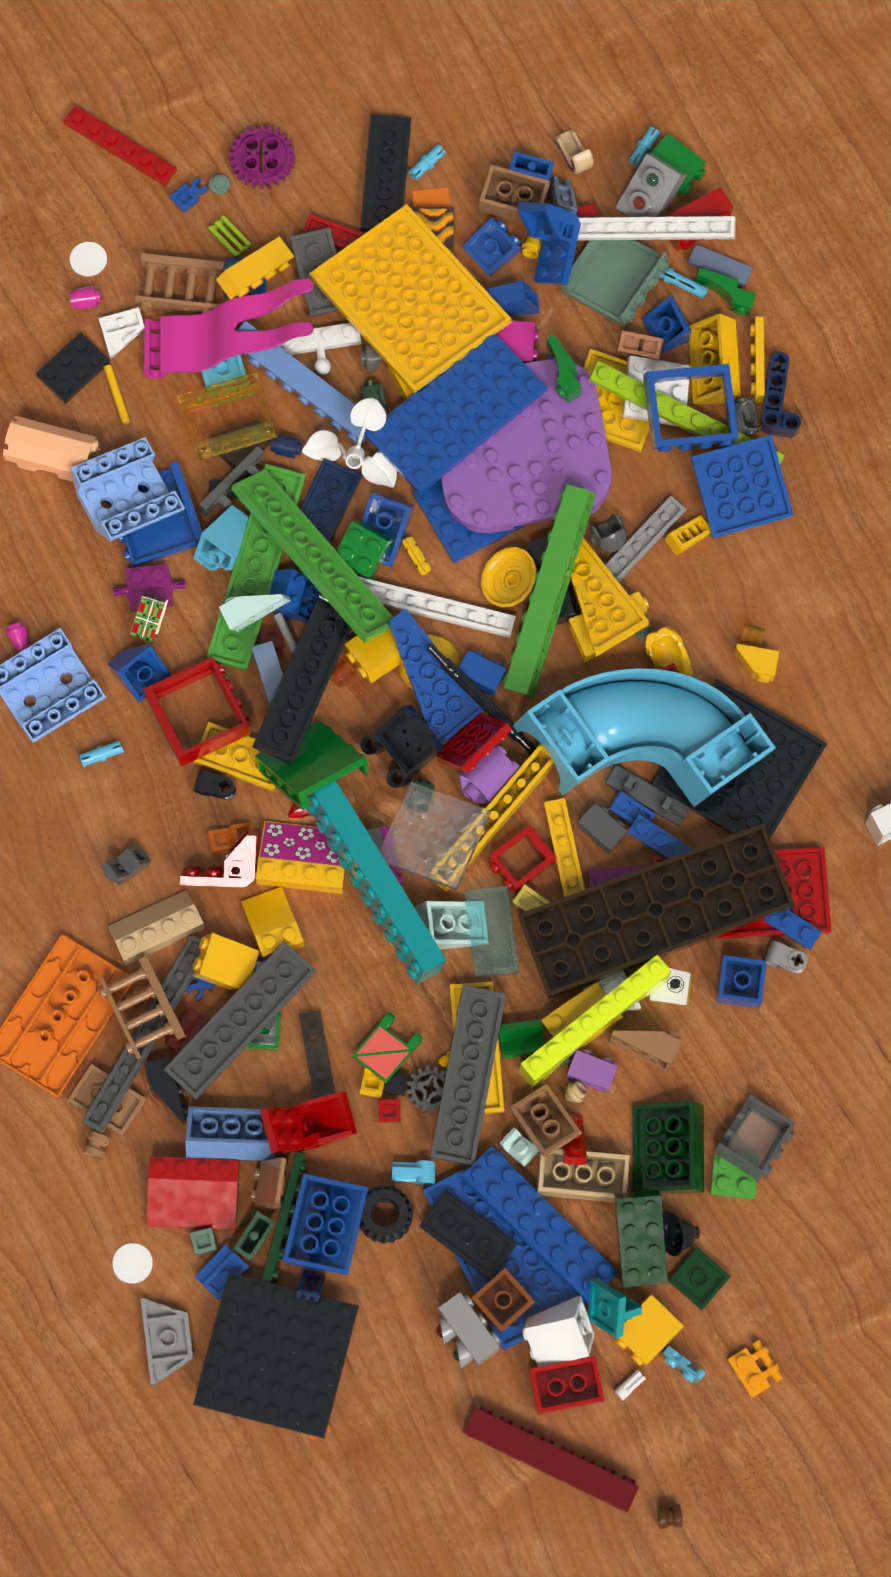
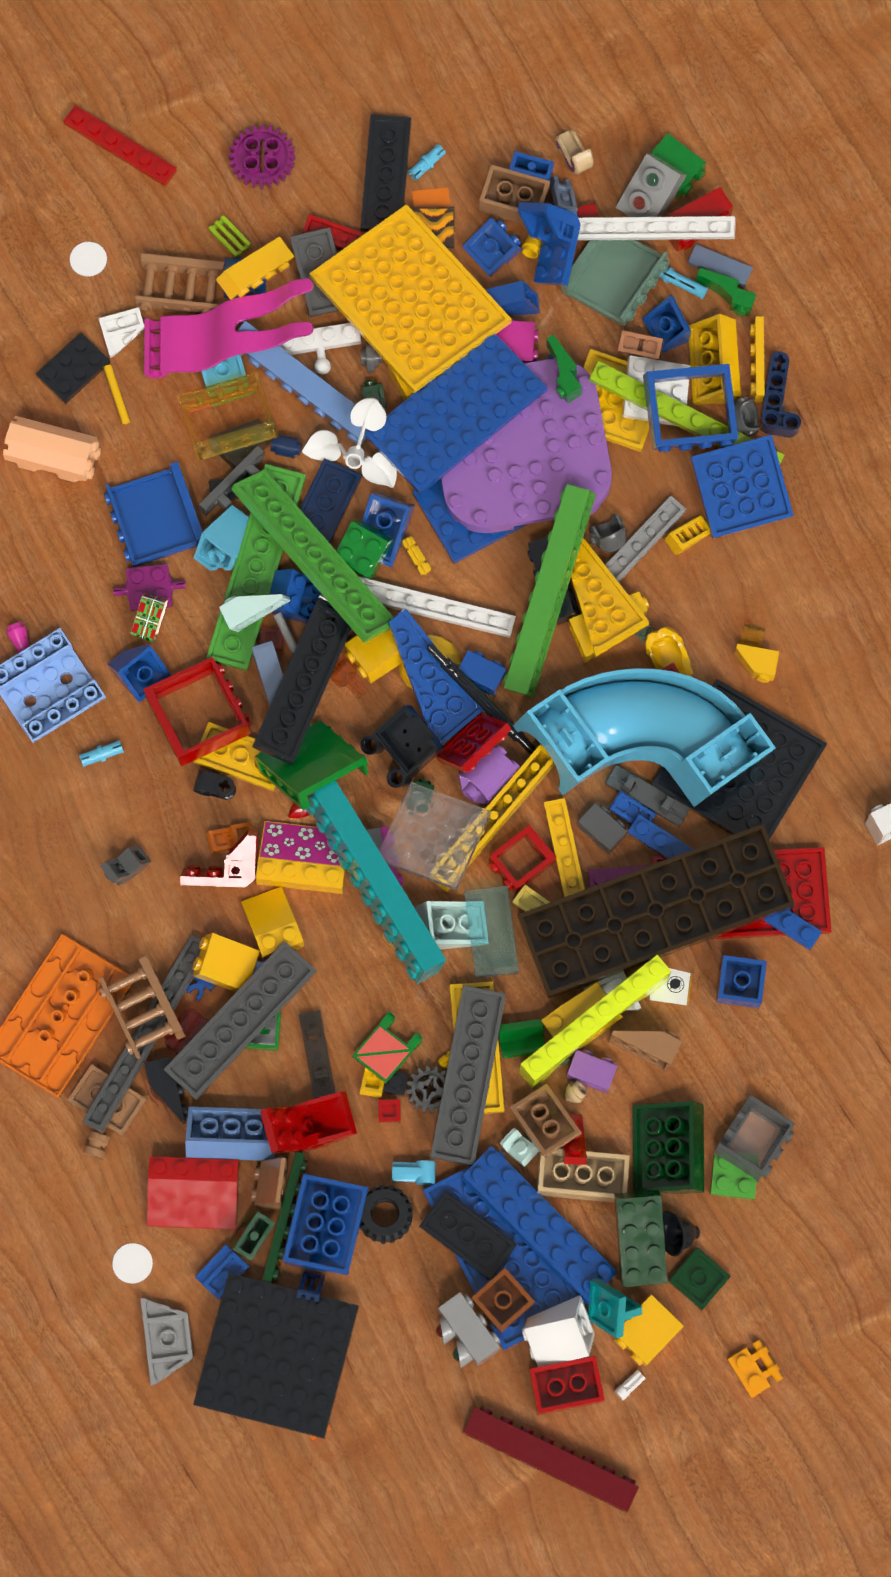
dark pink brick [70,286,101,310] -> none
light blue slope [70,437,185,541] -> none
tan slope [108,890,205,965] -> none
blue plate [170,177,208,214] -> none
sand green plate [190,1228,217,1256] -> none
sand green plate [209,175,230,195] -> none
yellow hat [481,547,537,607] -> none
medium azure pin [628,127,660,167] -> none
reddish brown wheel [657,1504,683,1529] -> none
medium azure wing [662,1346,706,1384] -> none
light grey piece [764,941,807,974] -> none

